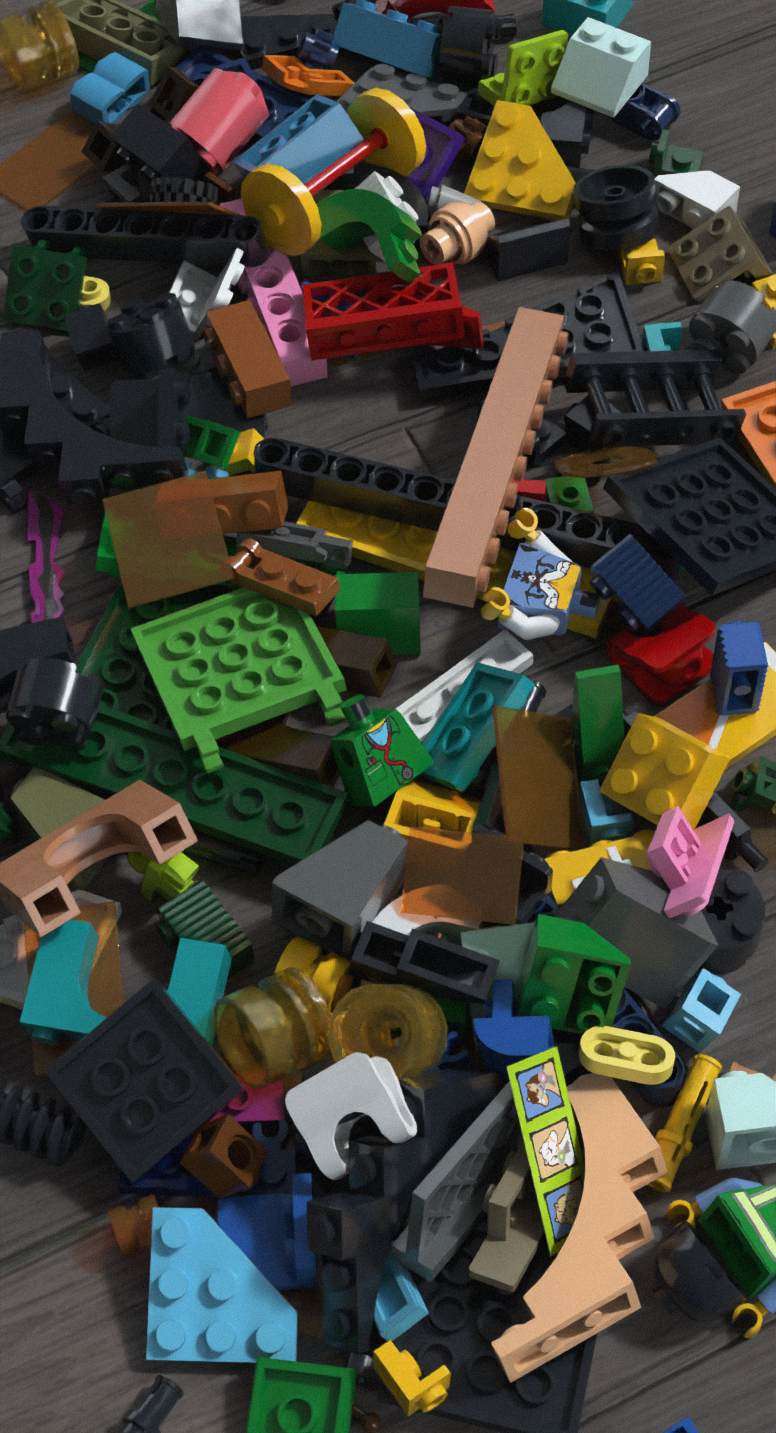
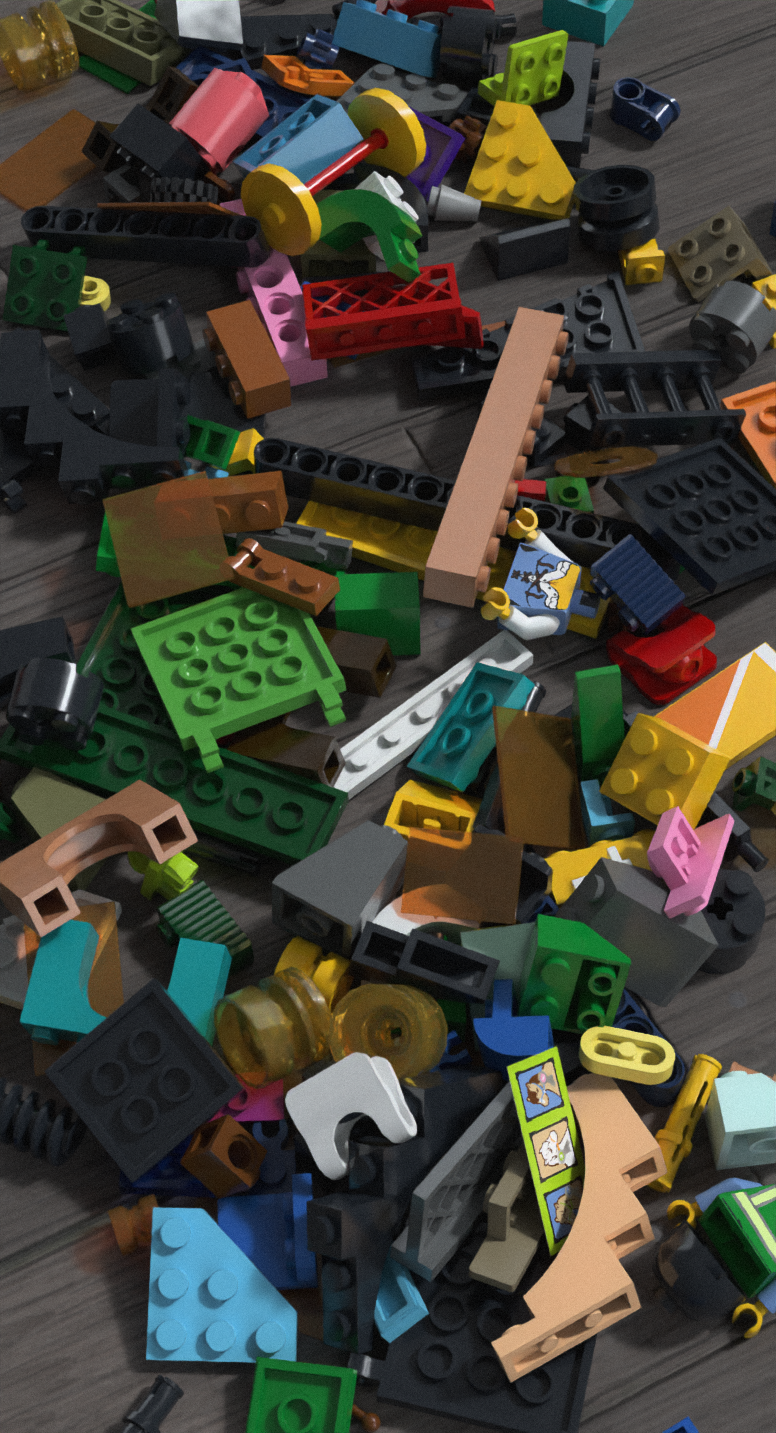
sword [28,490,65,623] -> none
dark azure brick [70,52,150,124] -> none
white bracket [169,248,245,343] -> none
green torso [330,695,434,807] -> none
yellow bracket [373,1340,451,1417] -> none
light nougat piece [420,202,495,265] -> none
light aqua slope [551,17,651,118] -> none
teal bracket [642,322,683,351] -> none
dark green bracket [649,129,704,178] -> none
white slope [654,170,740,230] -> none
medium azure brick [662,968,741,1053] -> none
blue brick [710,621,769,715] -> none

